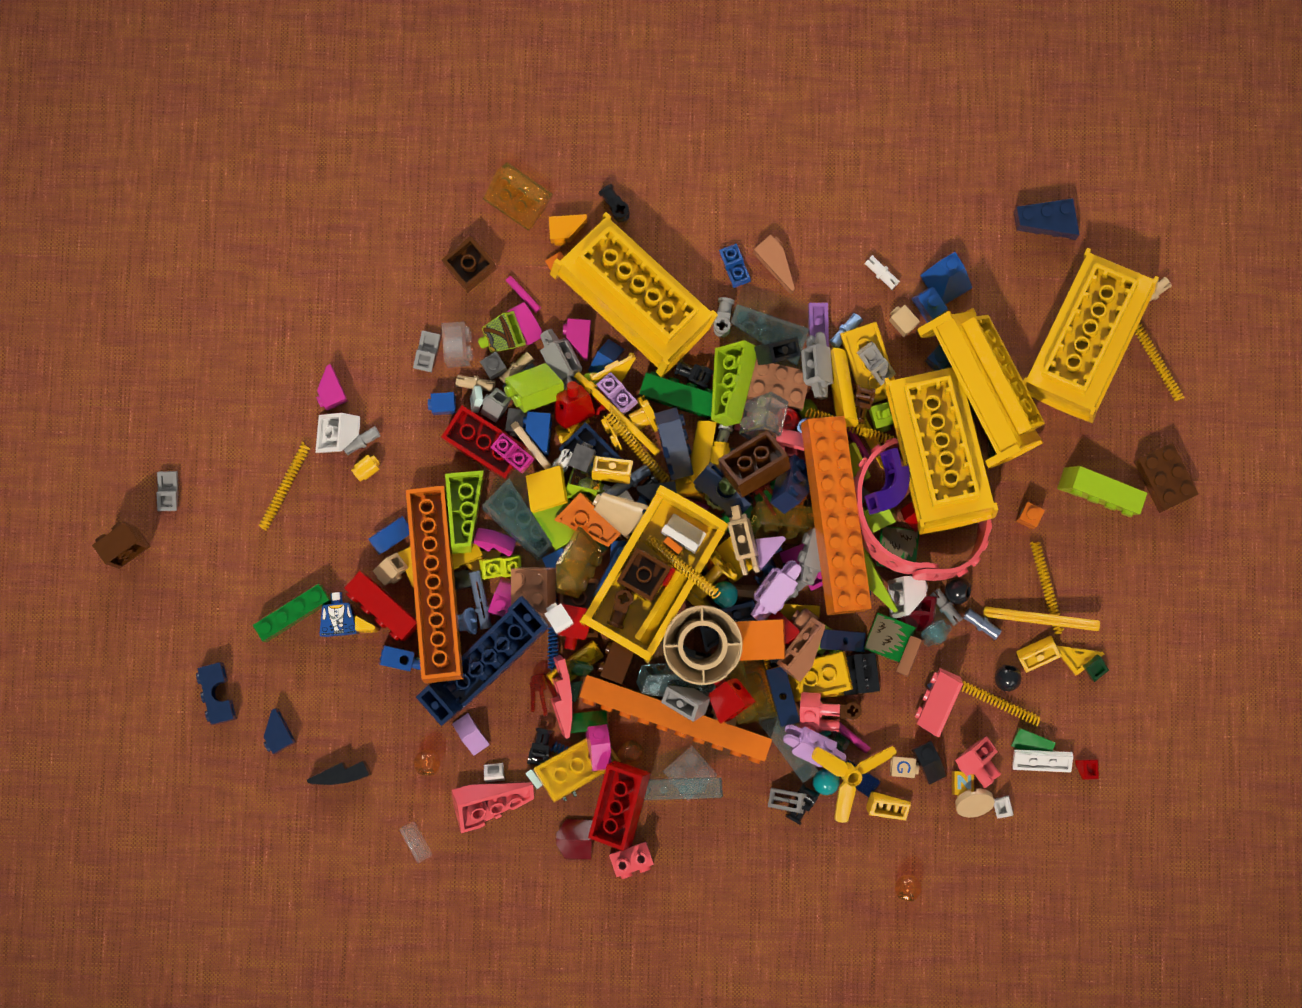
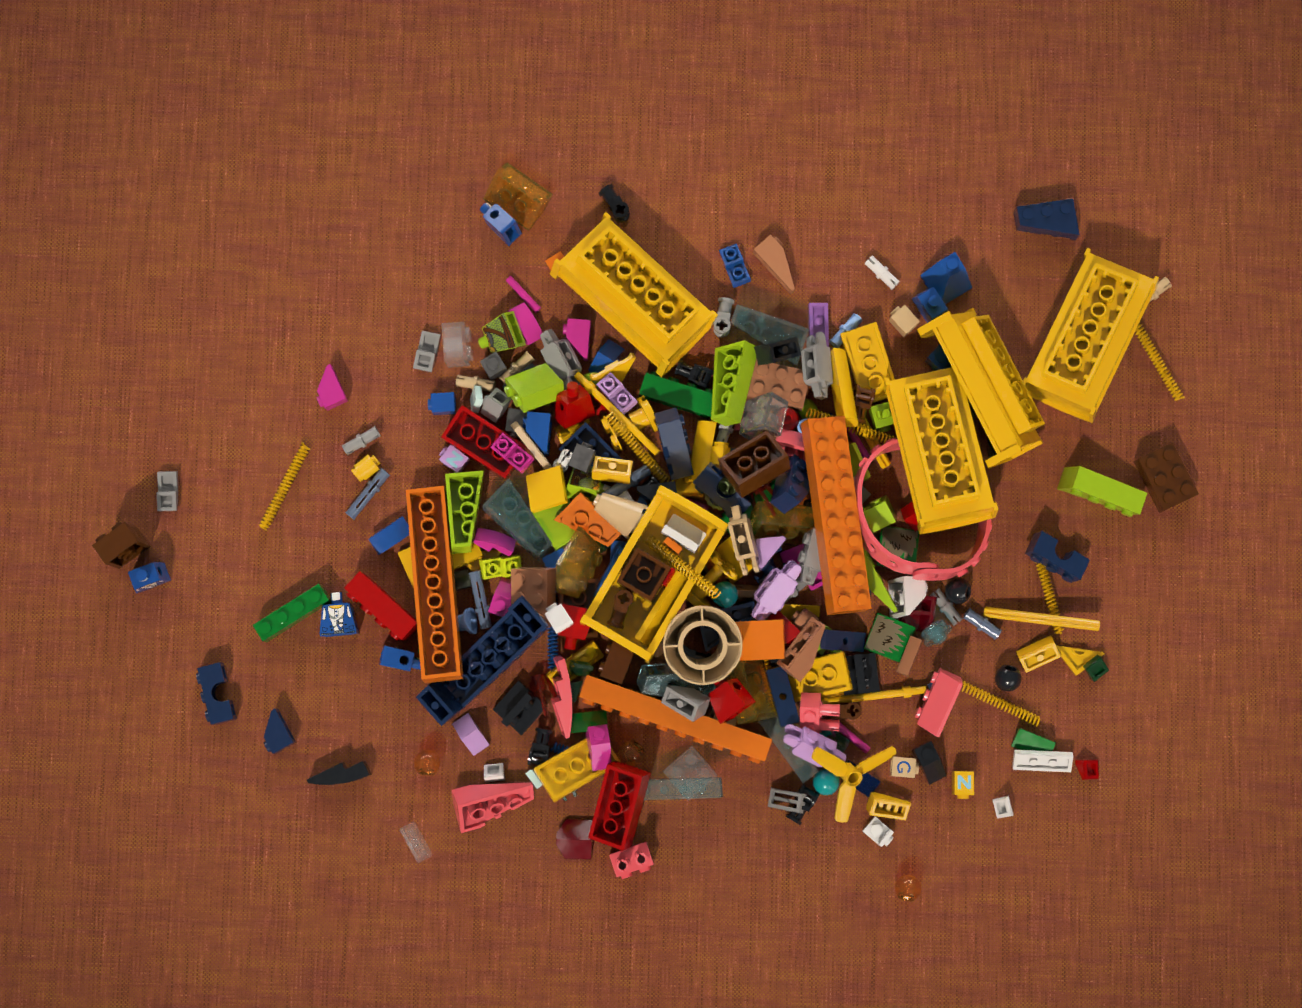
white slope [315,413,360,453] -> none
yellow slope [355,616,380,633] -> none
tan brick [373,553,408,586] -> none
reddish brown brick [442,236,497,293] -> none
light orange slope [549,214,587,246] -> none
light grey slope [857,341,896,385] -> none
dark purple arch [865,448,910,515] -> none
coral brick [955,736,1001,788] -> none
tan tile [955,788,995,818] -> none
orange brick [1016,502,1045,530] -> none
none -> blue torso [128,562,171,594]
none -> sand blue pin [345,468,390,520]
none -> lavender brick [439,444,470,473]
none -> blue torso [480,203,522,246]
none -> black bracket [493,680,548,736]
none -> yellow bar [821,686,926,704]
none -> white bracket [862,816,894,847]
none -> dark blue arch [1025,531,1090,583]

